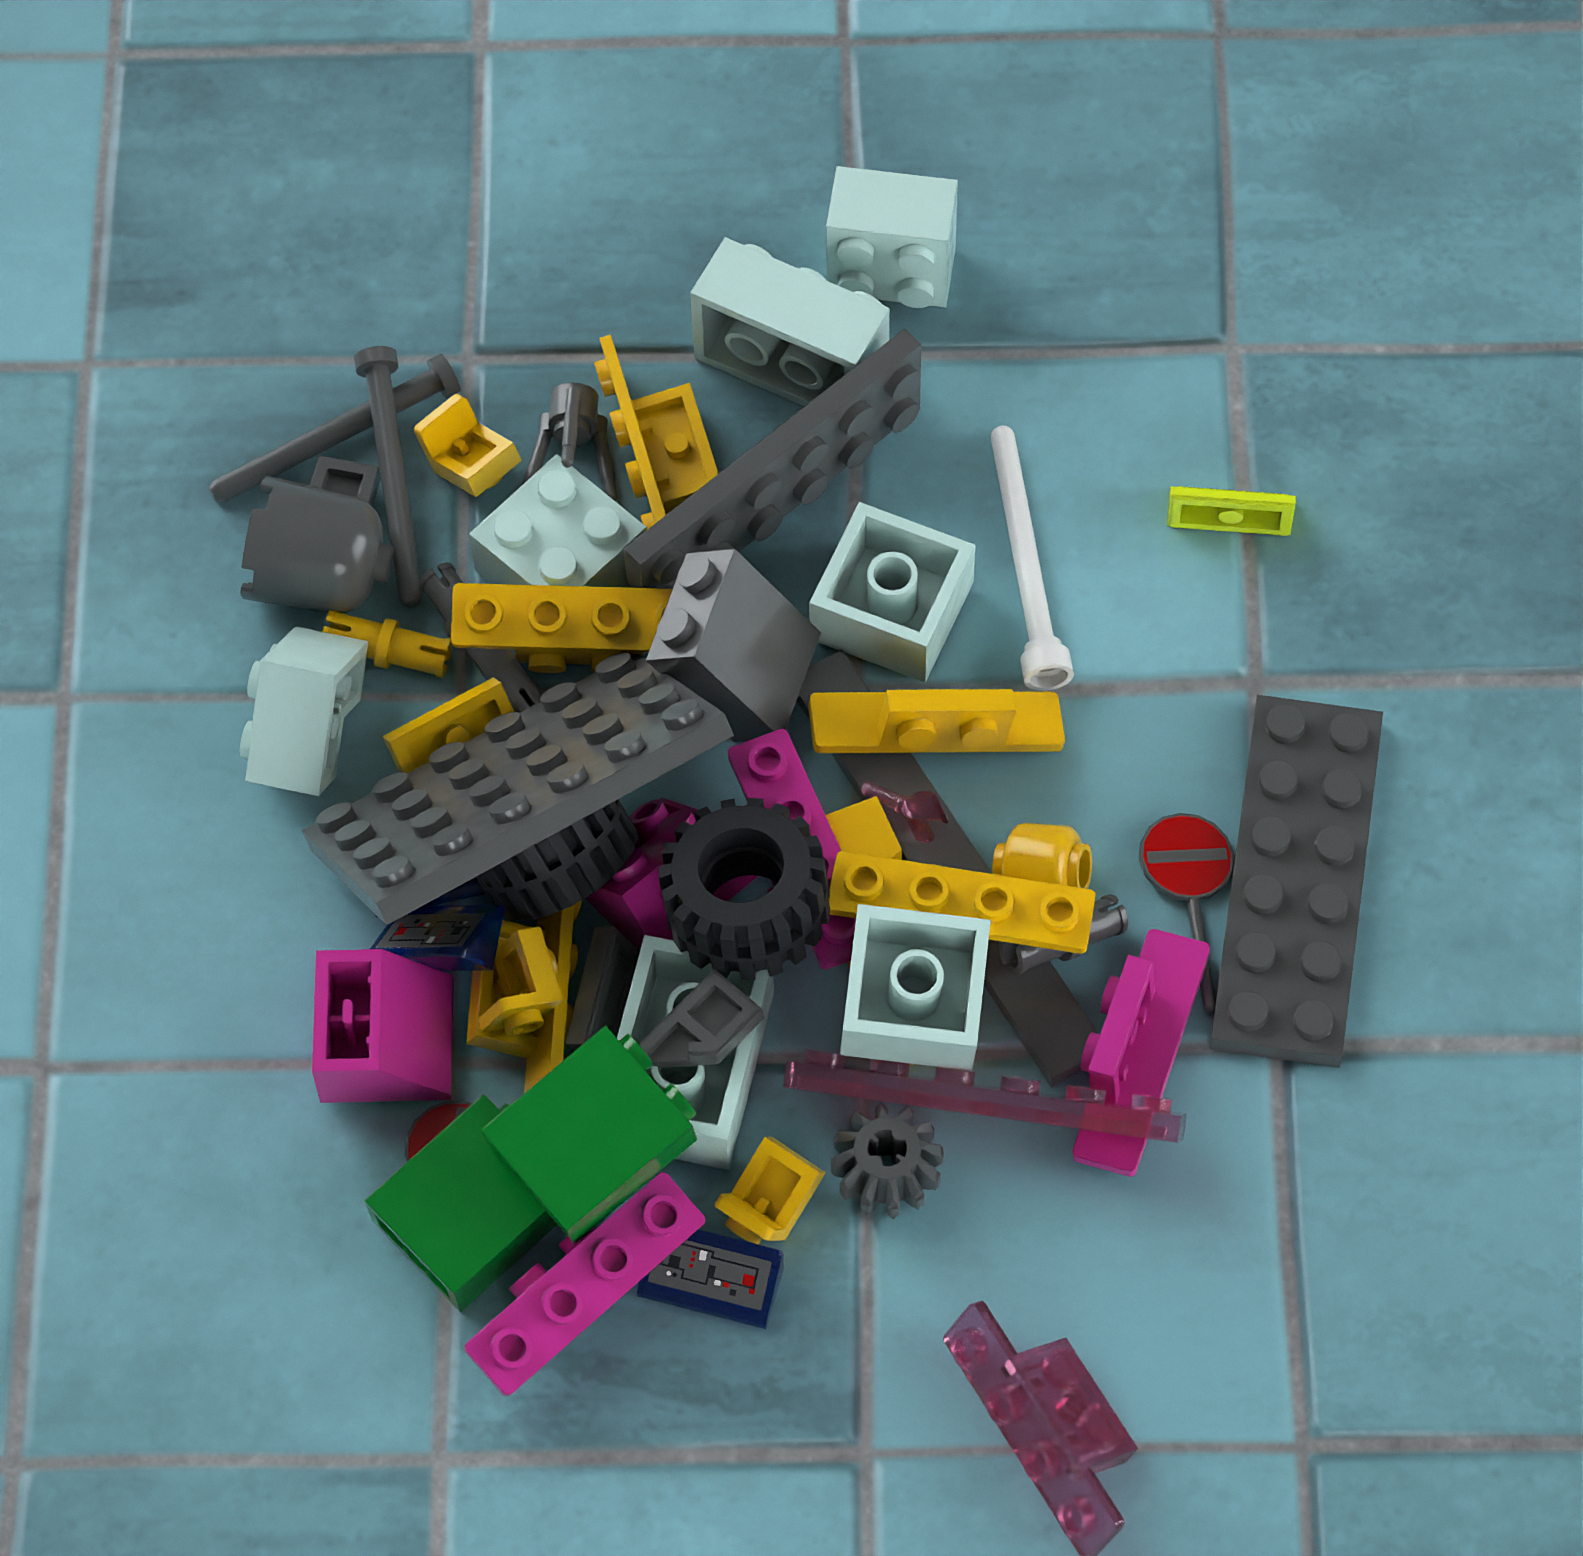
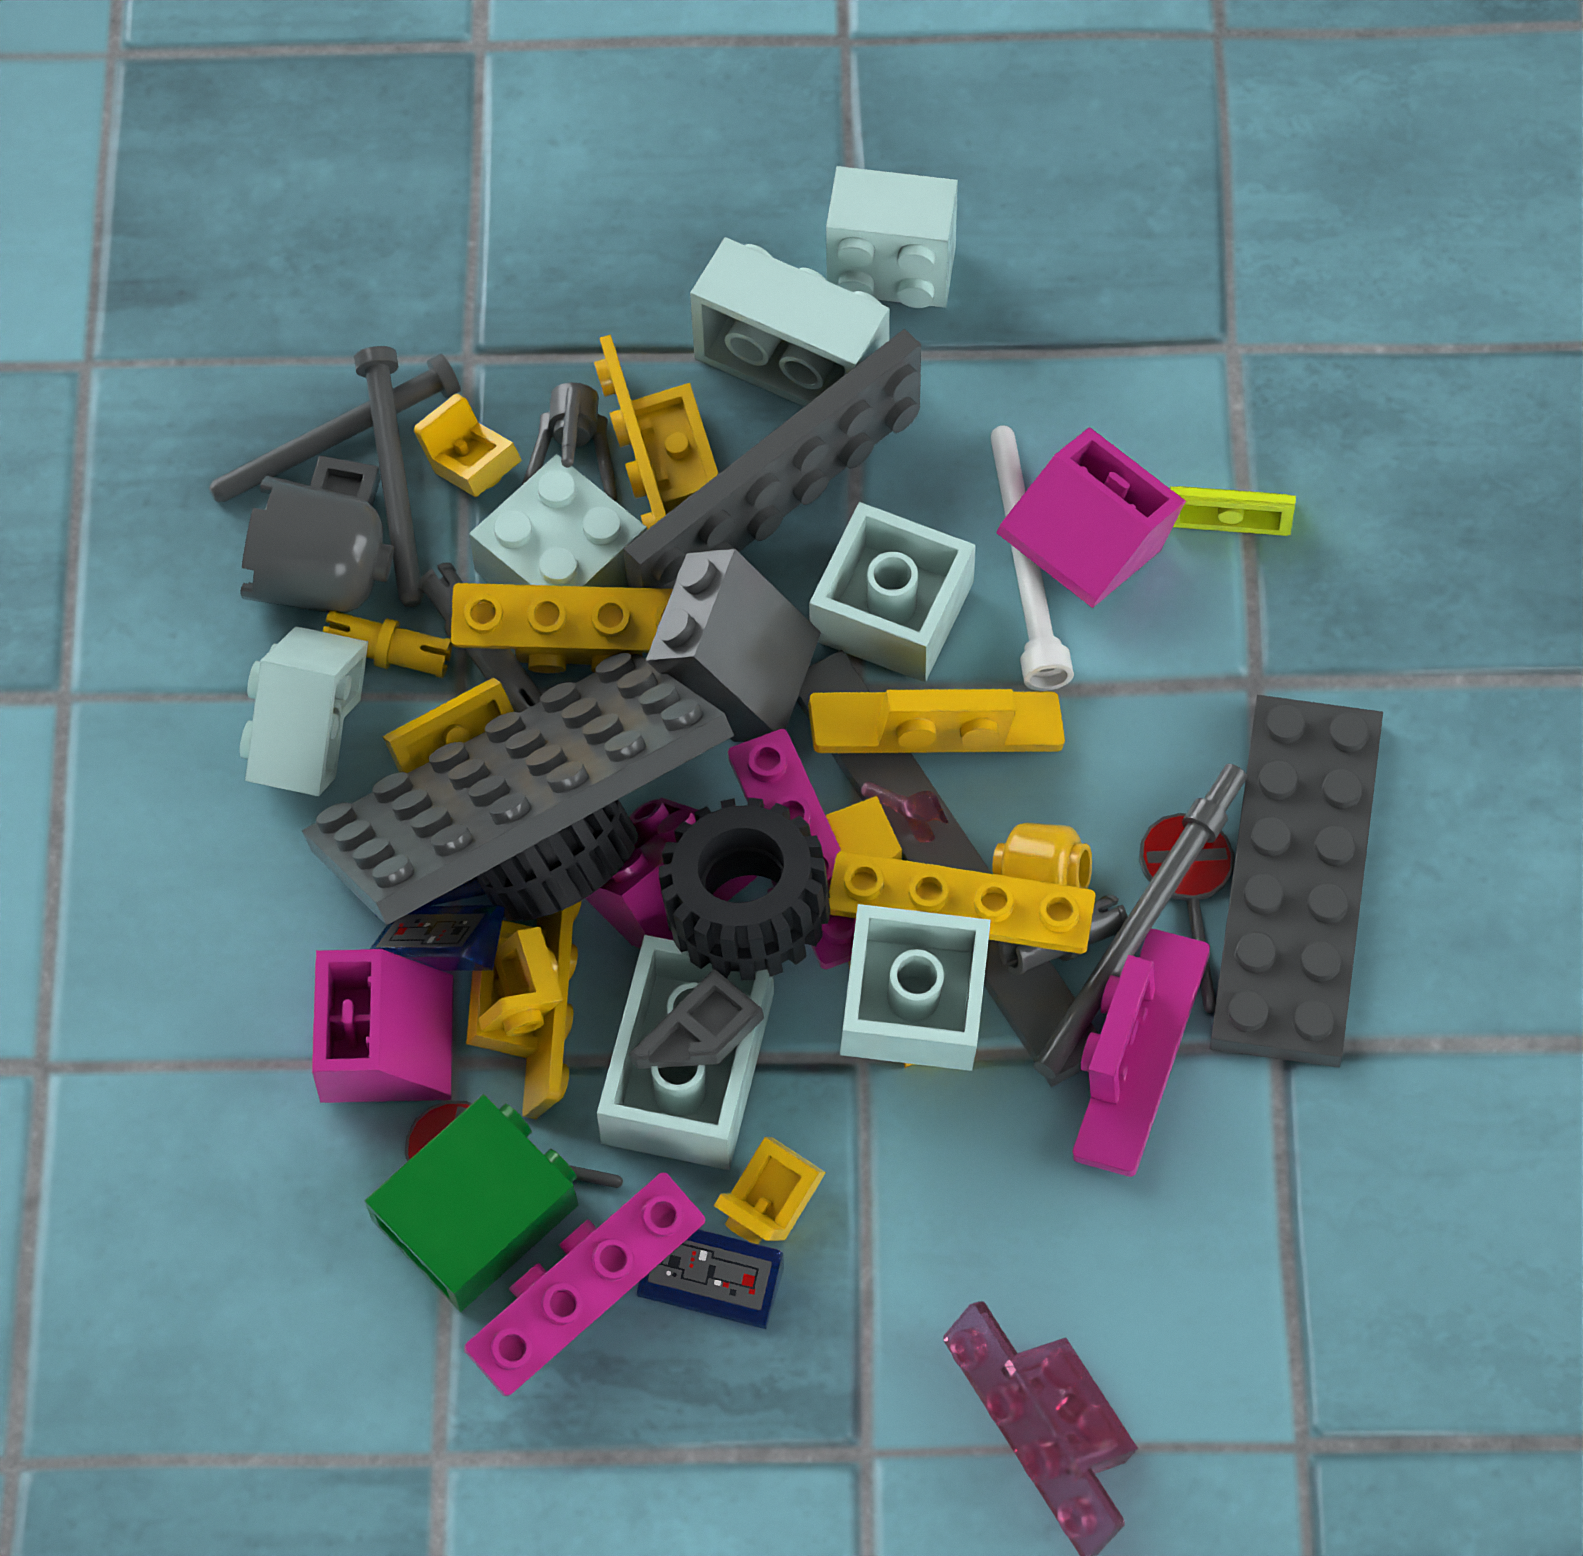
green brick [481,1025,697,1244] -> none
dark grey tile [565,926,640,1052] -> none
clear pink plate [783,1049,1187,1143] -> none
dark grey gear [831,1102,944,1220] -> none
none -> dark pink slope [996,427,1186,608]
none -> dark grey bar [1033,764,1247,1079]

